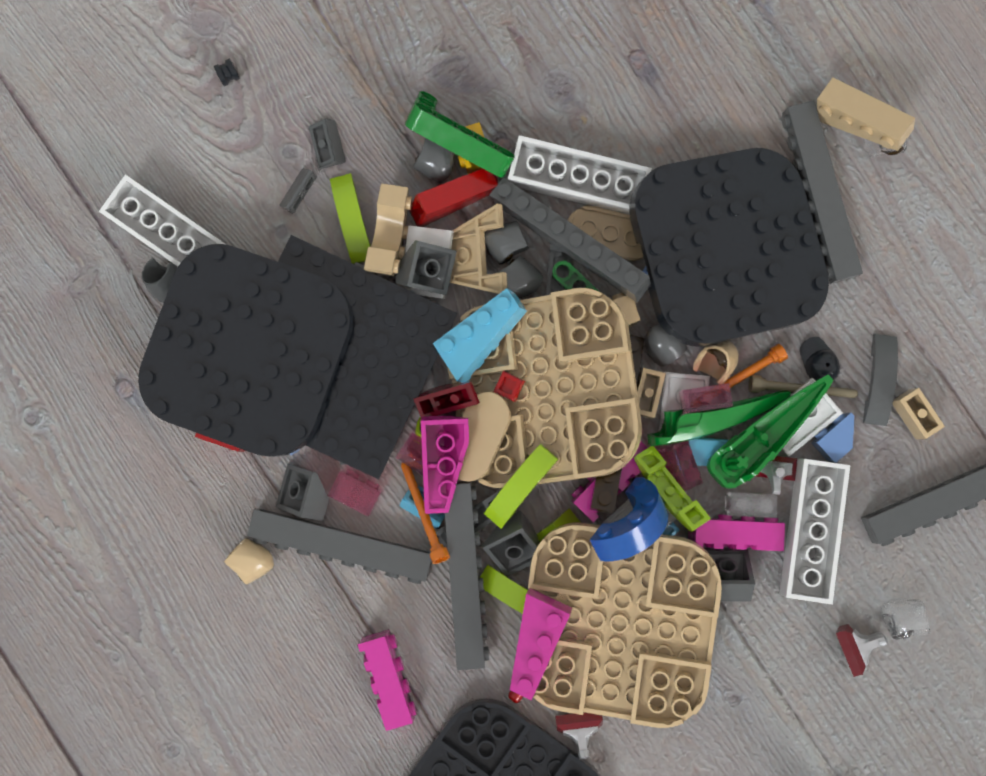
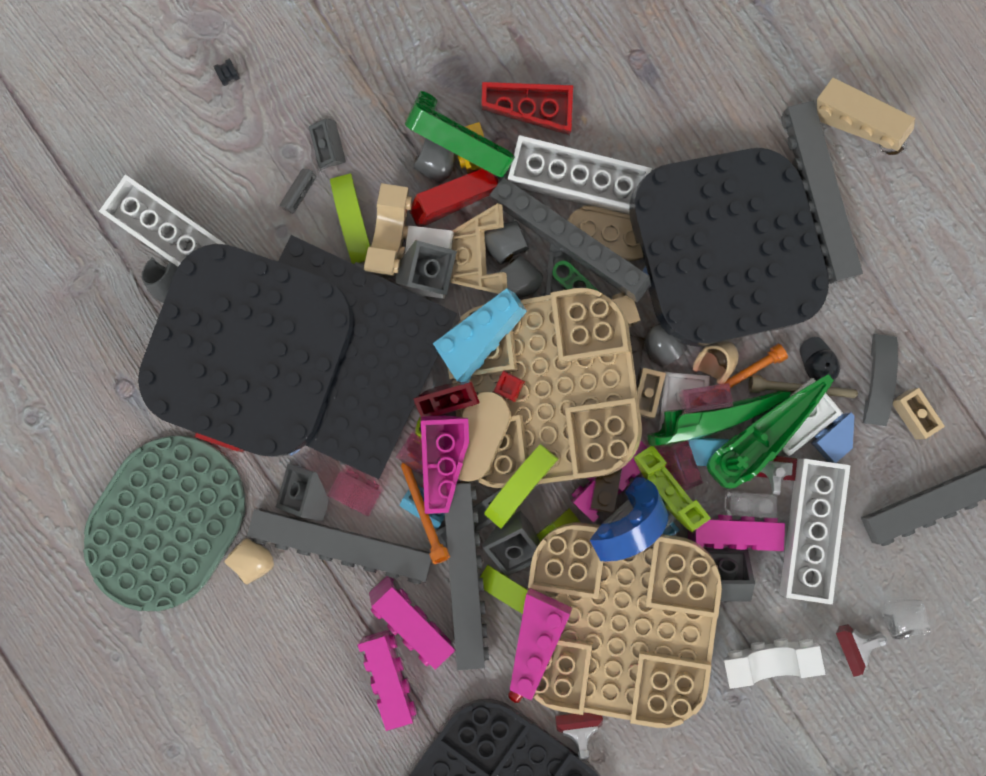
none -> sand green tile [83,436,245,611]
none -> dark pink wedge [369,576,456,670]
none -> red wedge [482,82,573,136]
none -> white brick [724,638,826,689]

